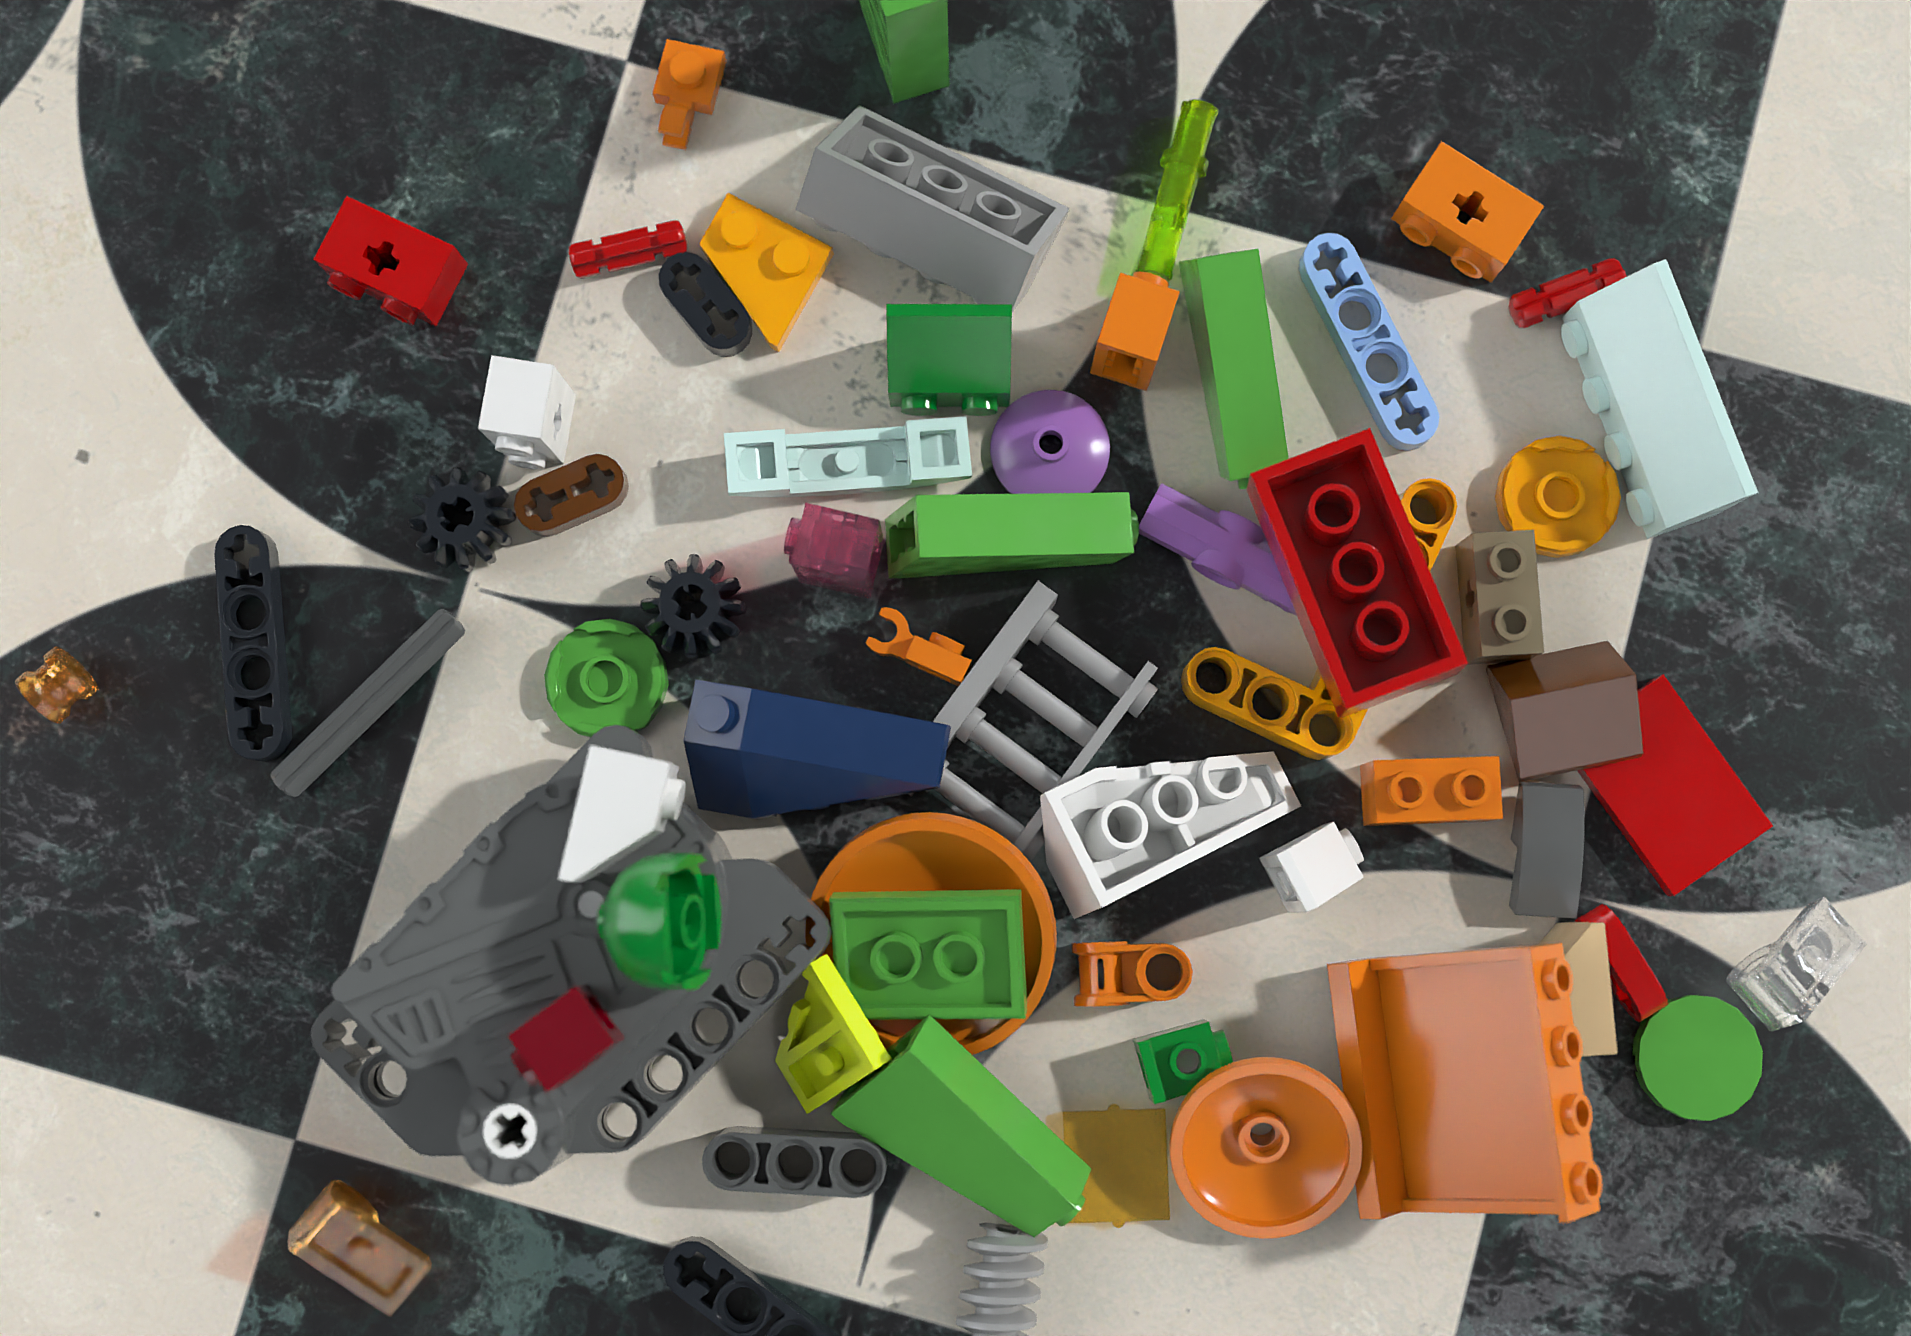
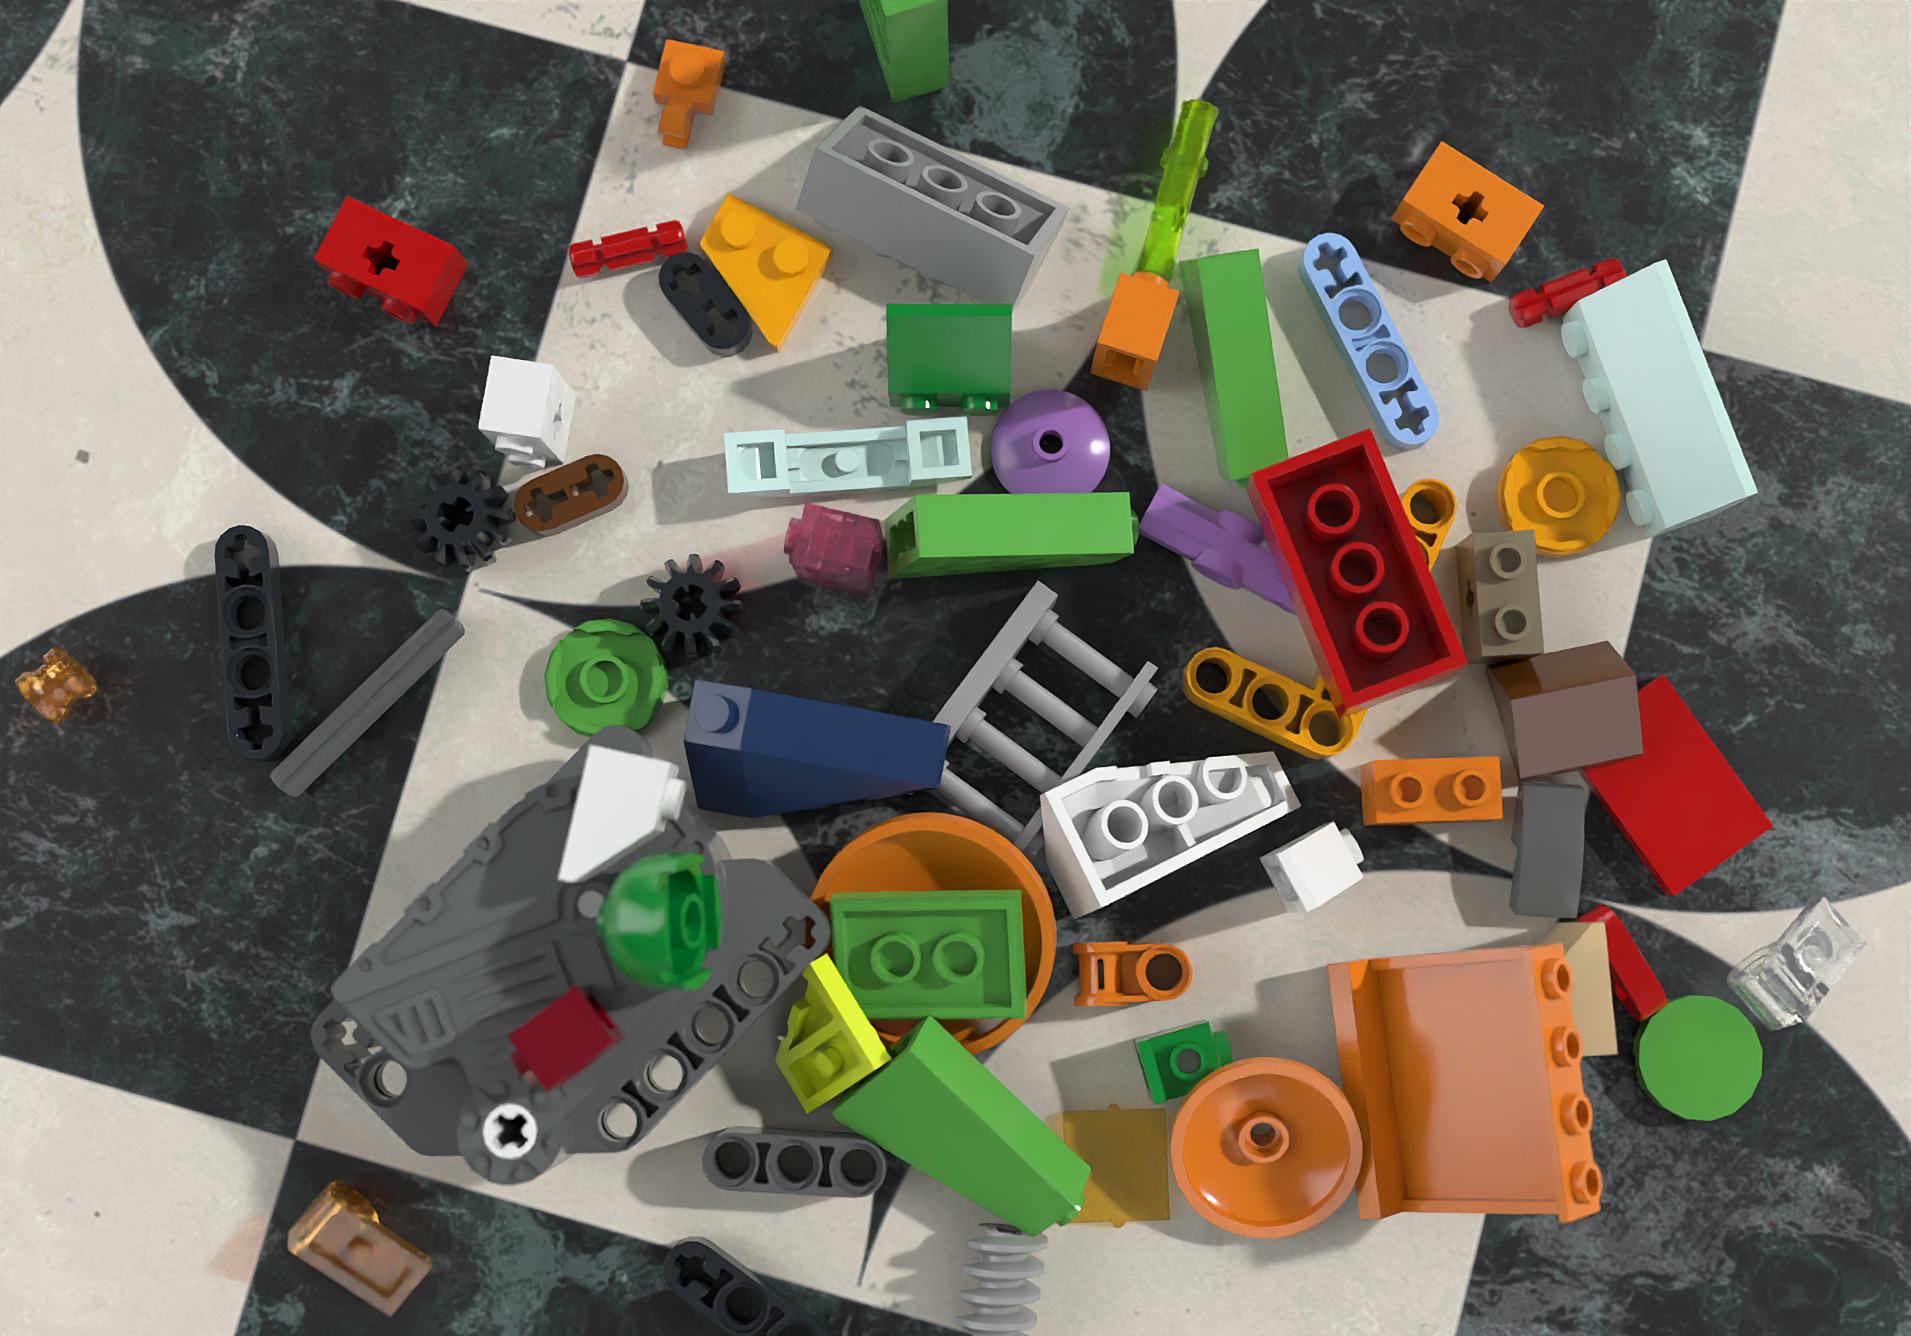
orange plate [866,607,972,687] -> none

